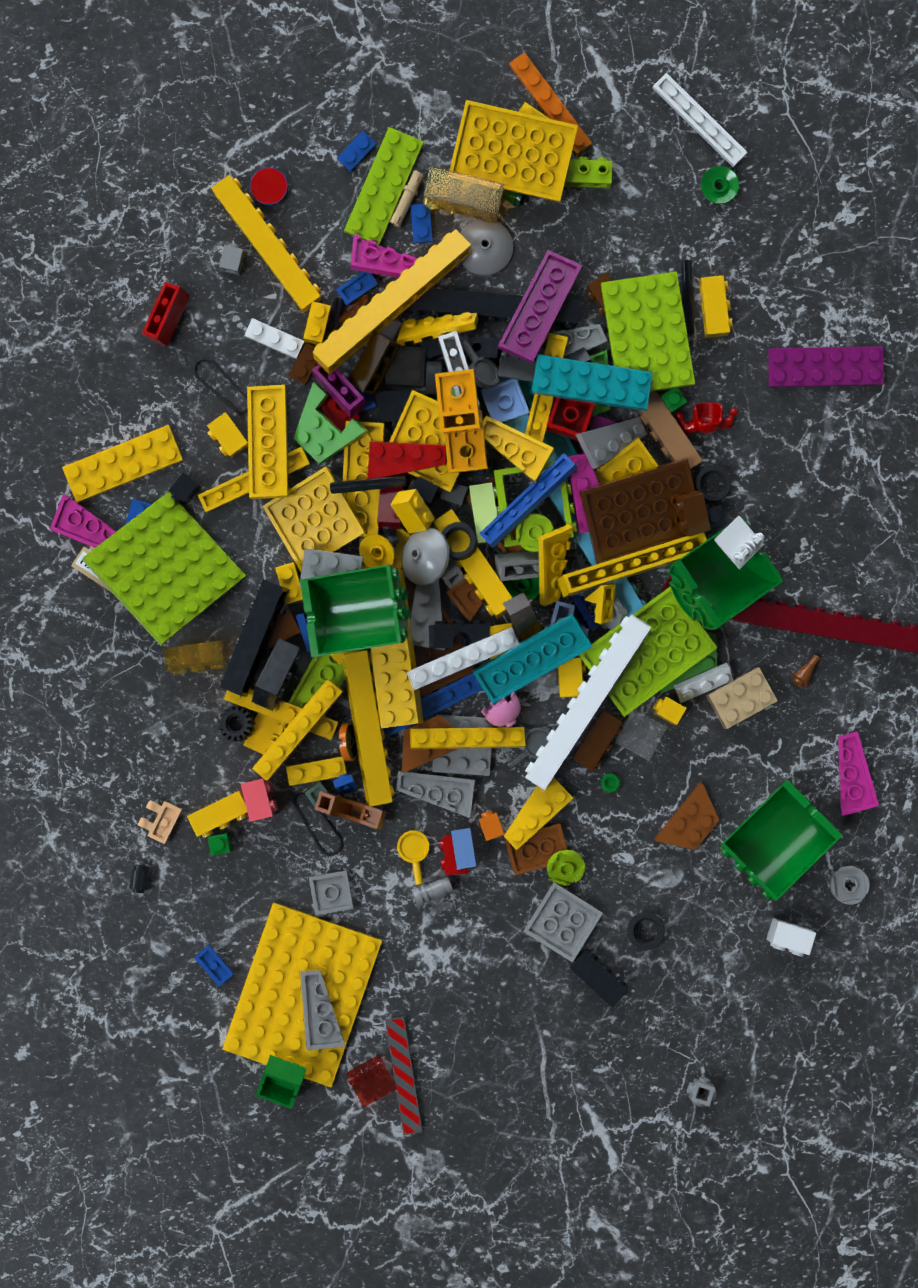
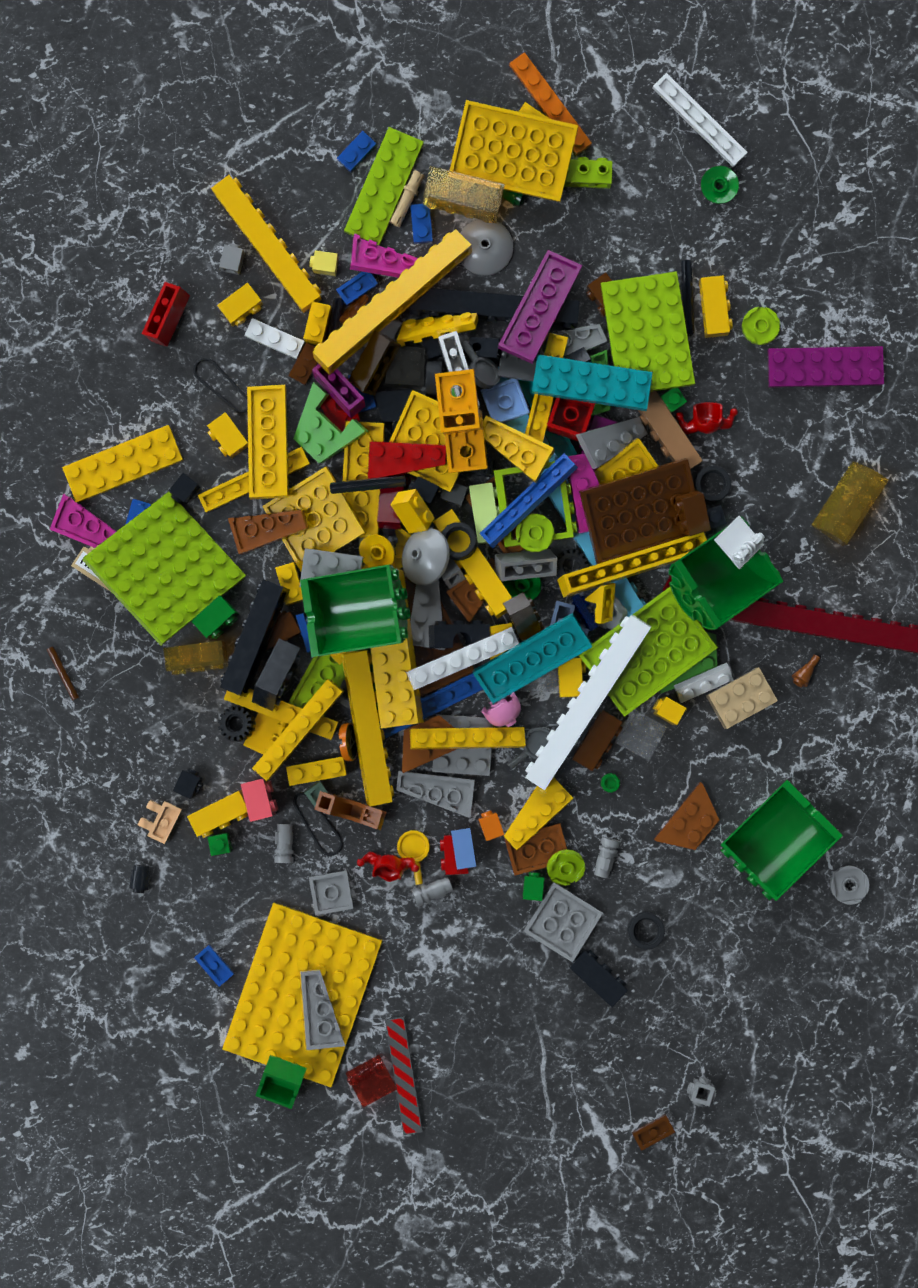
red tile [250,167,288,206] -> none
blue plate [333,774,359,796] -> none
yellow wing [538,524,574,606] -> none
white brick [766,918,816,957] -> none
dark pink wing [838,731,879,816] -> none
none -> reddish brown bar [47,647,79,701]
none -> black brick [173,768,203,799]
none -> green brick [191,595,239,640]
none -> yellow brick [217,282,263,327]
none -> dark orange wing [228,510,309,555]
none -> light grey axle [274,824,294,863]
none -> light yellow brick [310,250,339,276]
none -> red piece [357,851,419,882]
none -> green brick [522,872,544,901]
none -> light grey axle [594,836,620,878]
none -> reddish brown plate [632,1114,675,1151]
none -> lime tile [742,307,780,345]
none -> clear yellow slope [811,462,888,546]

